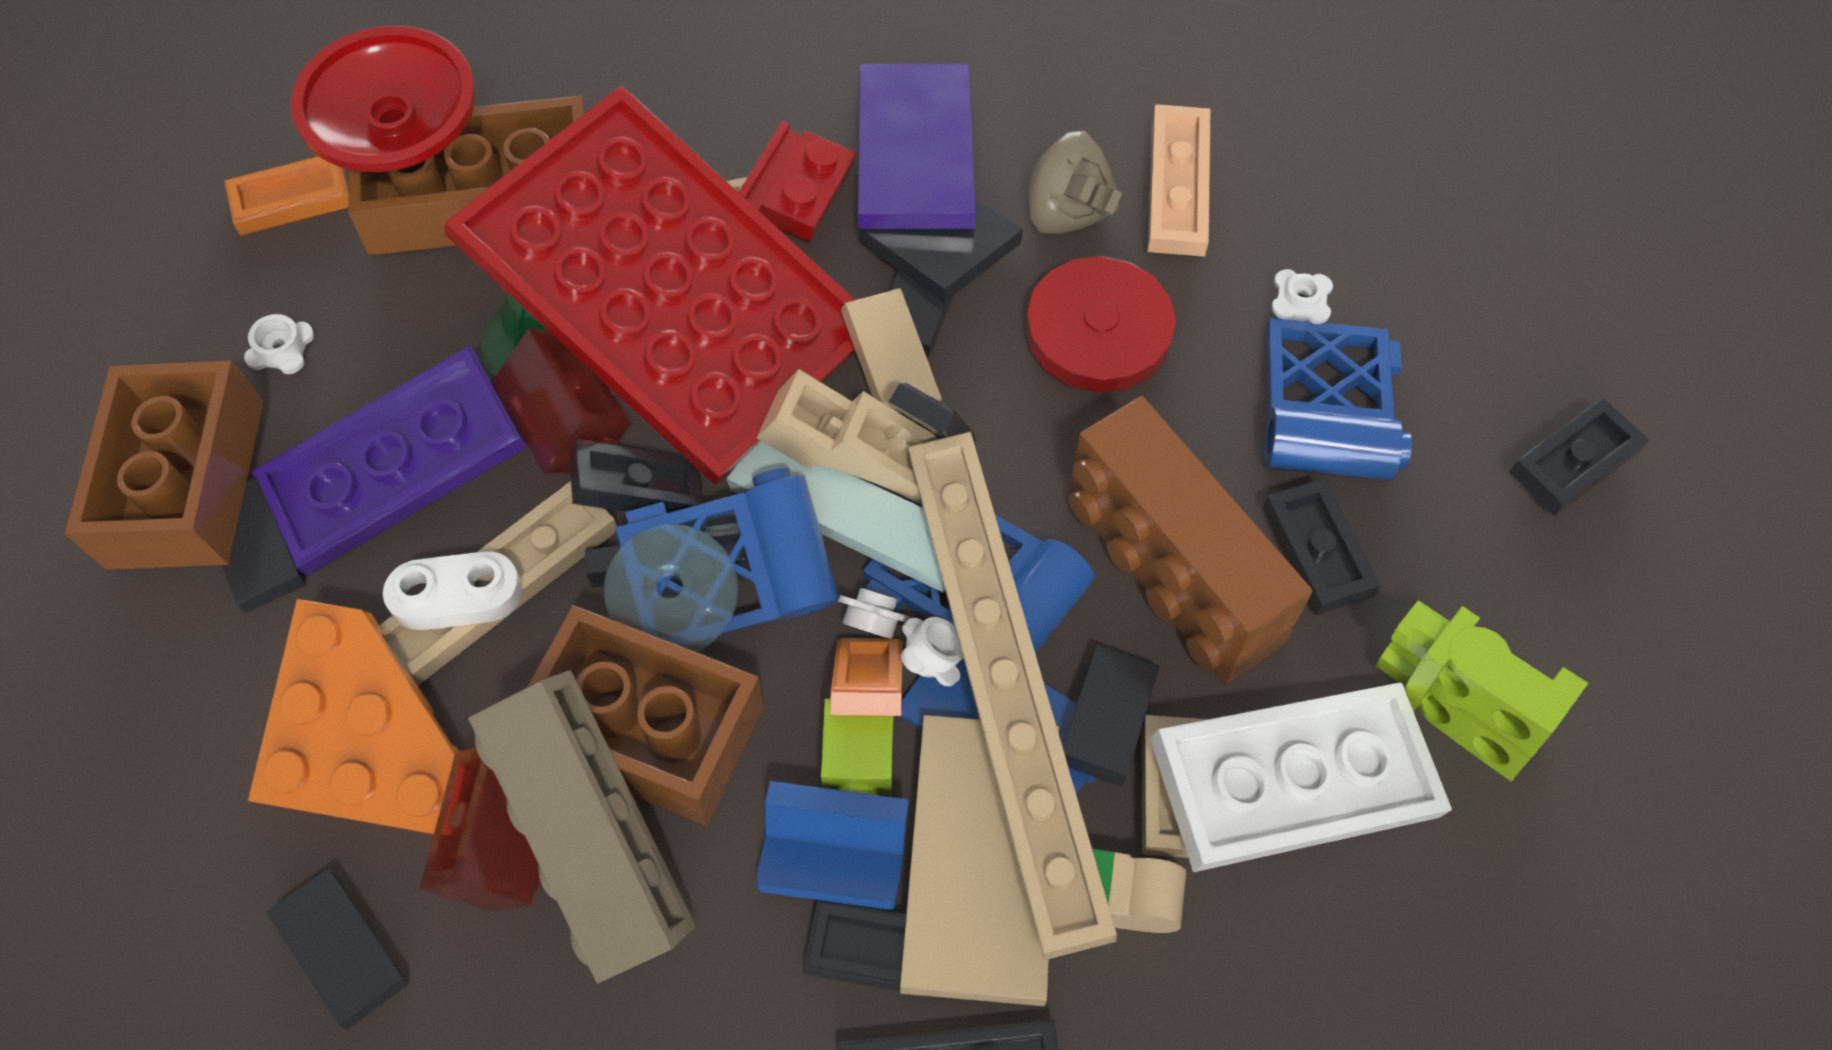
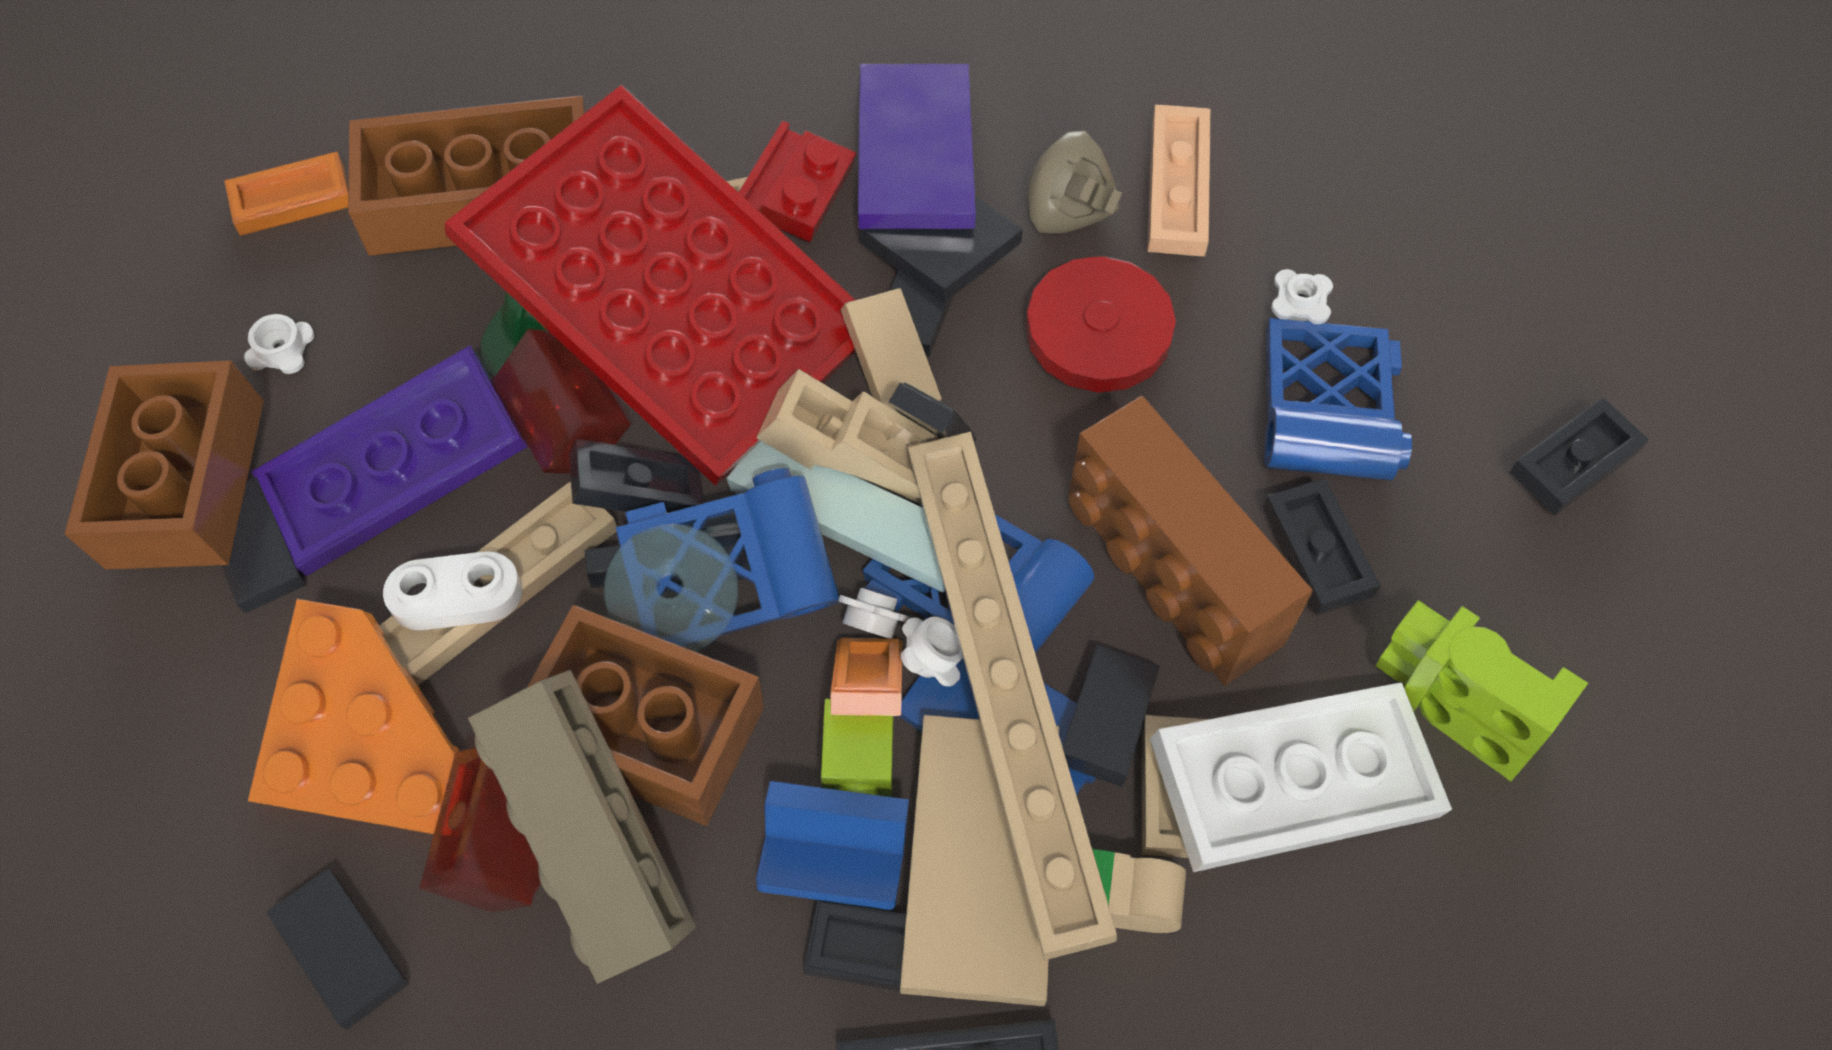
red dish [290,26,476,172] -> none

